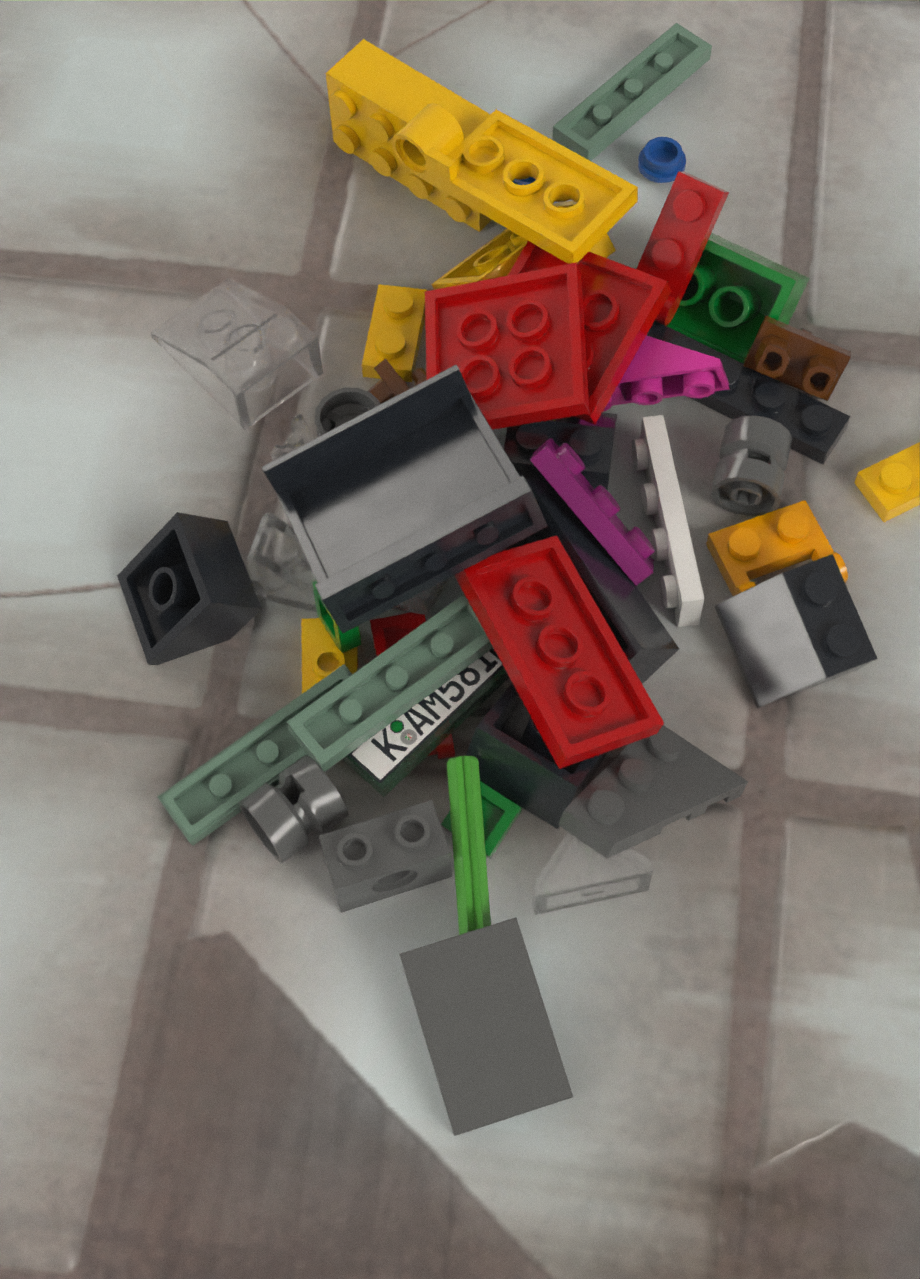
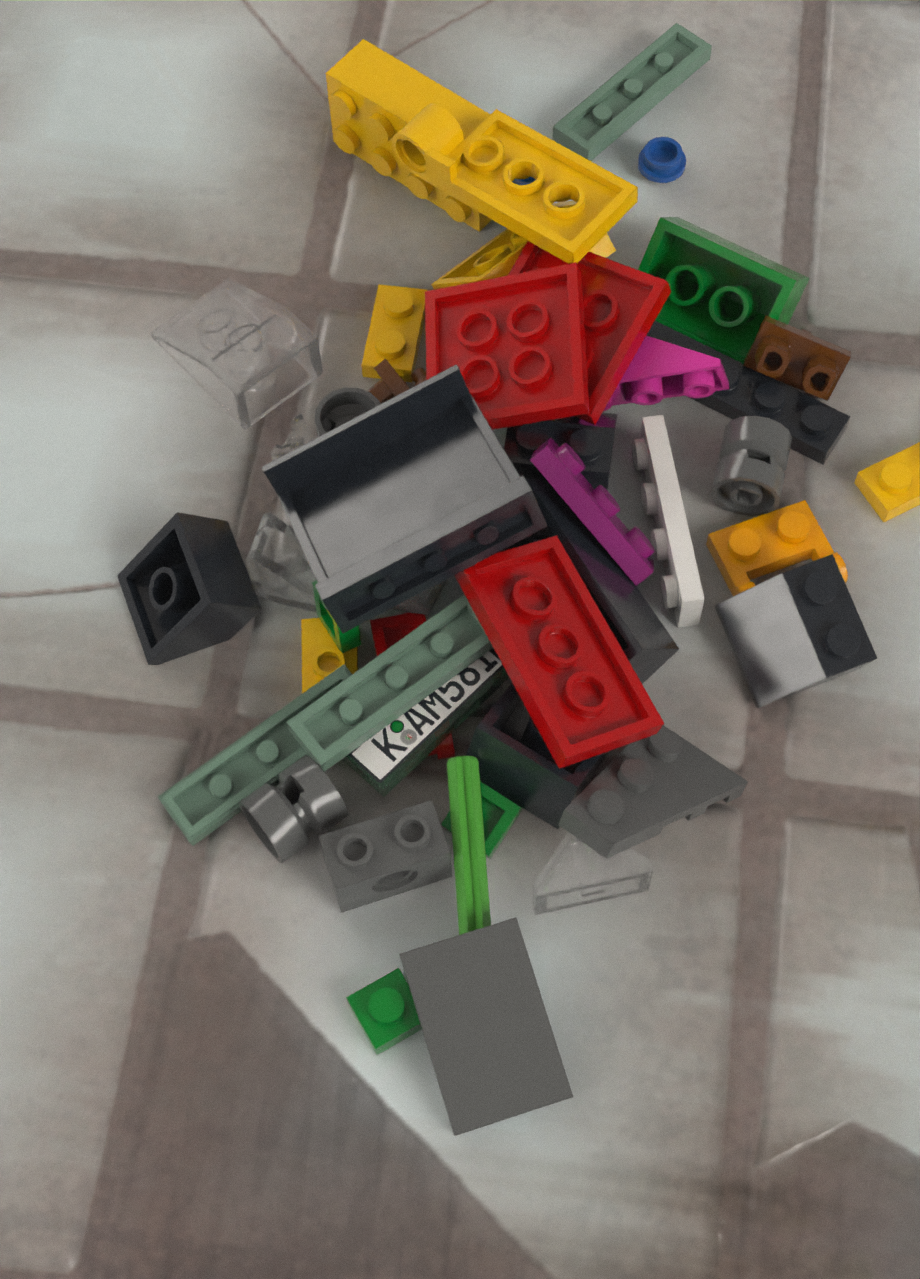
red plate [636,171,729,326] -> none
none -> green plate [346,968,422,1055]

